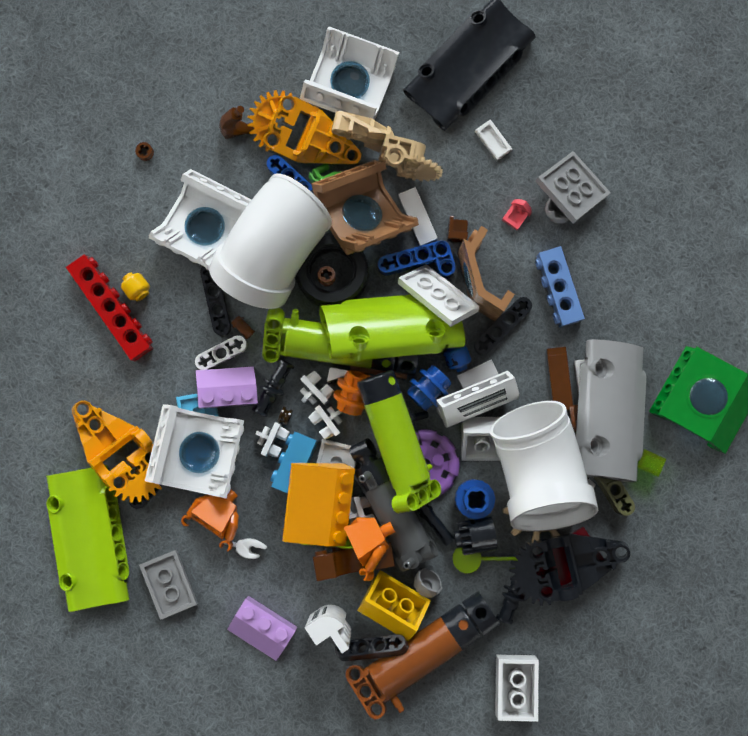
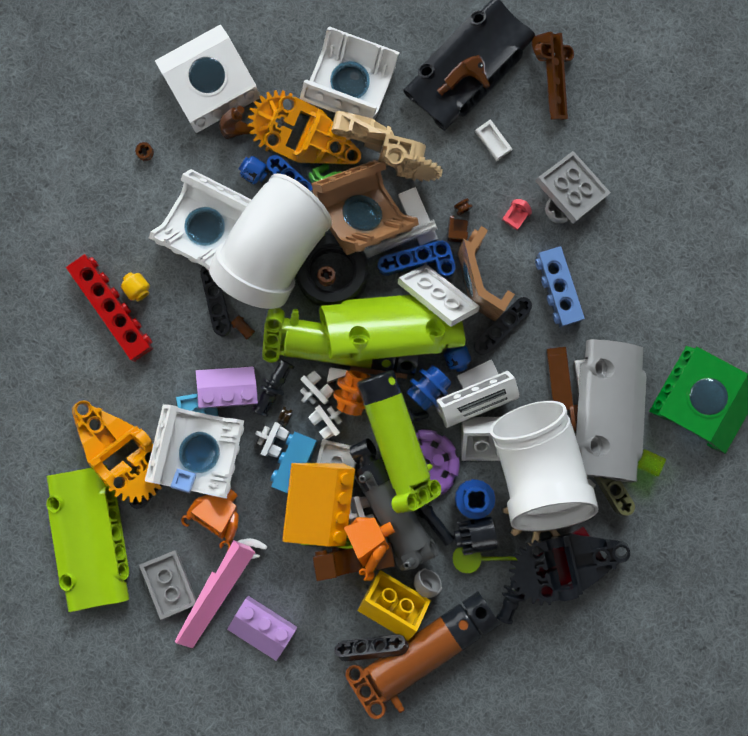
white beam [195,336,247,370] -> none
white brick [305,605,352,653] -> none
white brick [495,655,539,721] -> none
none -> white panel [155,25,260,133]
none -> light blue tile [170,468,196,494]
none -> bright pink slope [175,540,255,648]
none -> blue head [238,156,268,185]
none -> white axle [364,219,438,258]
none -> reddish brown animal [437,55,489,96]
none -> reddish brown bush [454,198,473,215]
none -> reddish brown piece [532,31,574,120]

